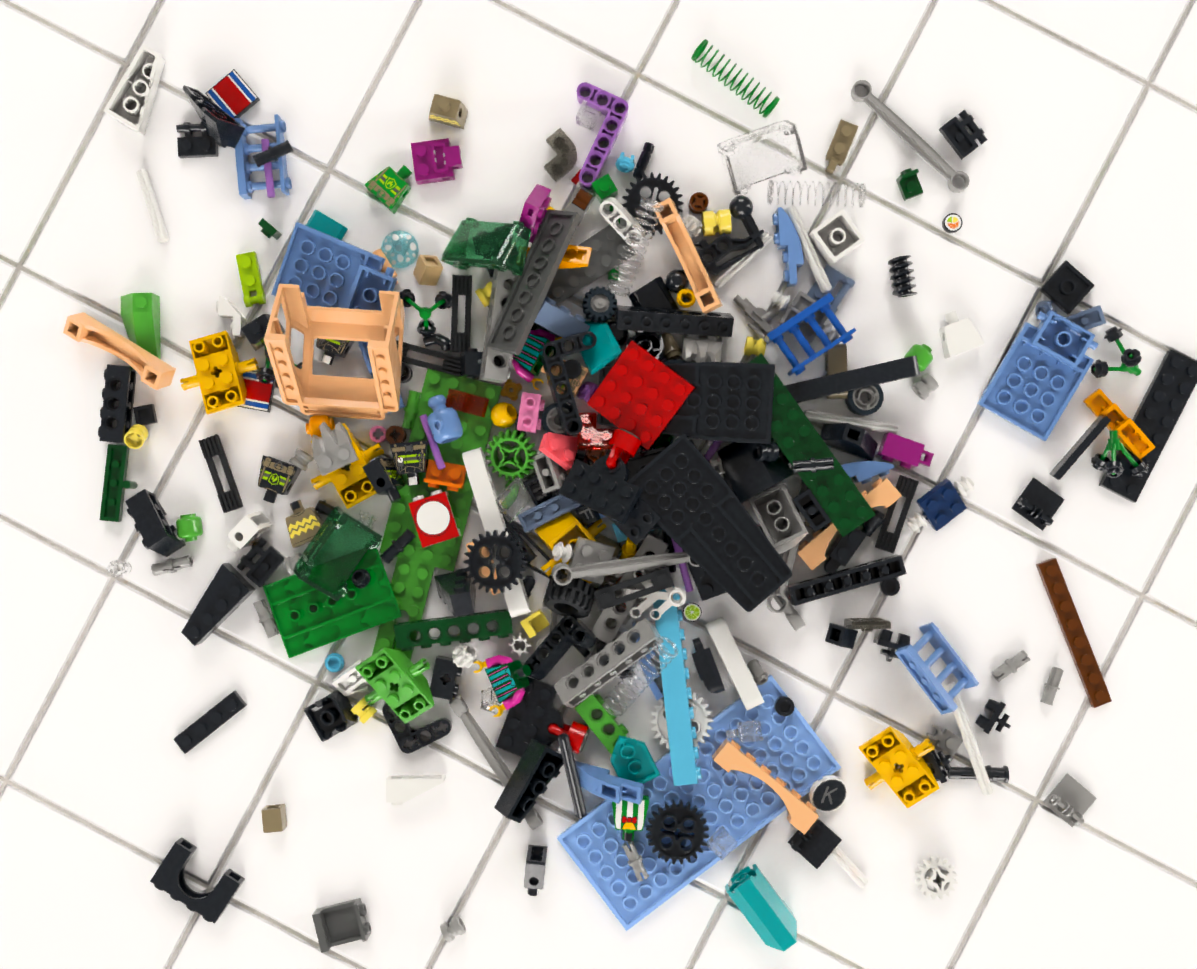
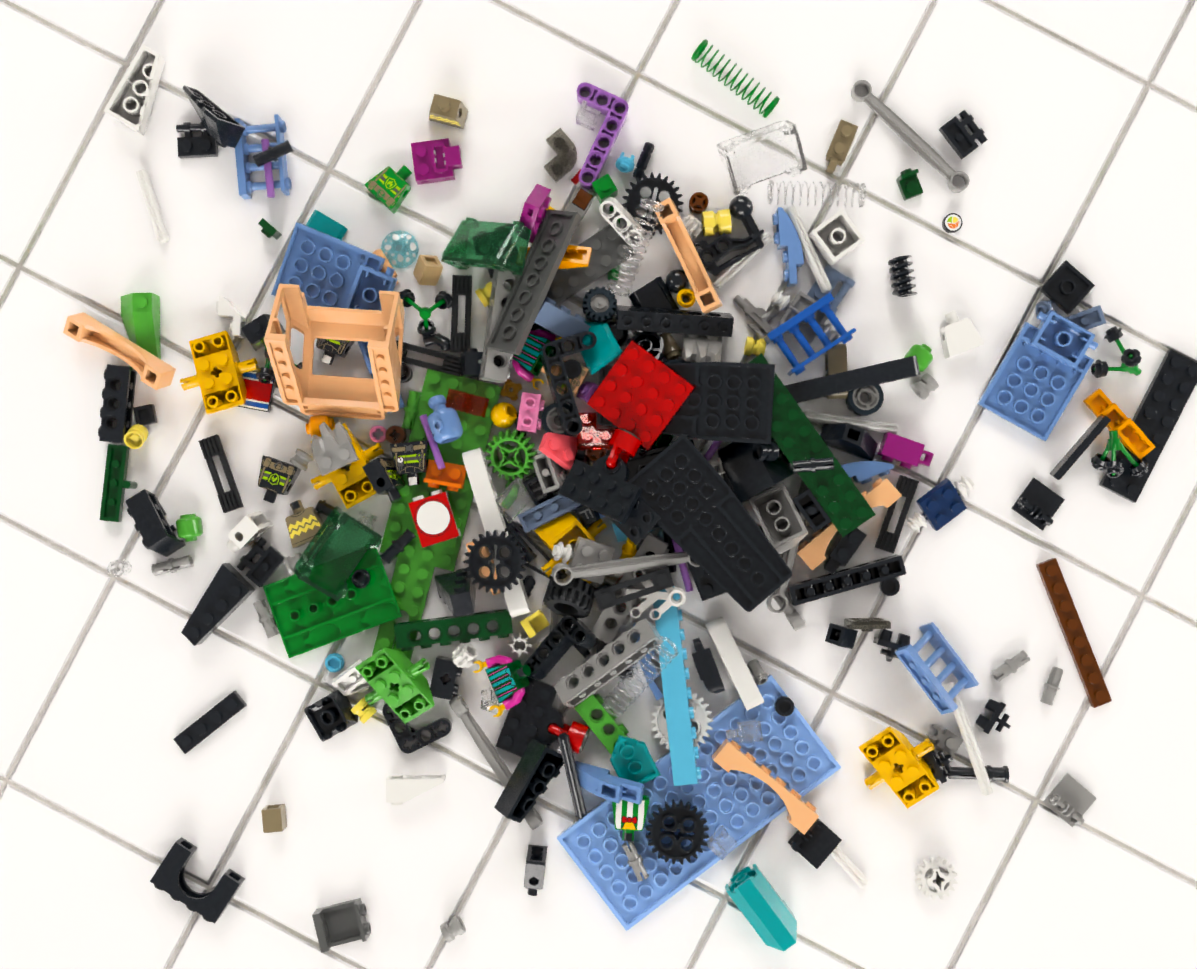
tile [205,69,260,119] -> none
lime plate [236,251,266,308] -> none
dark tan cone [595,534,622,558] -> none
tile [682,602,702,622] -> none
black tile [809,775,847,812] -> none
black cone [861,508,885,537] -> none

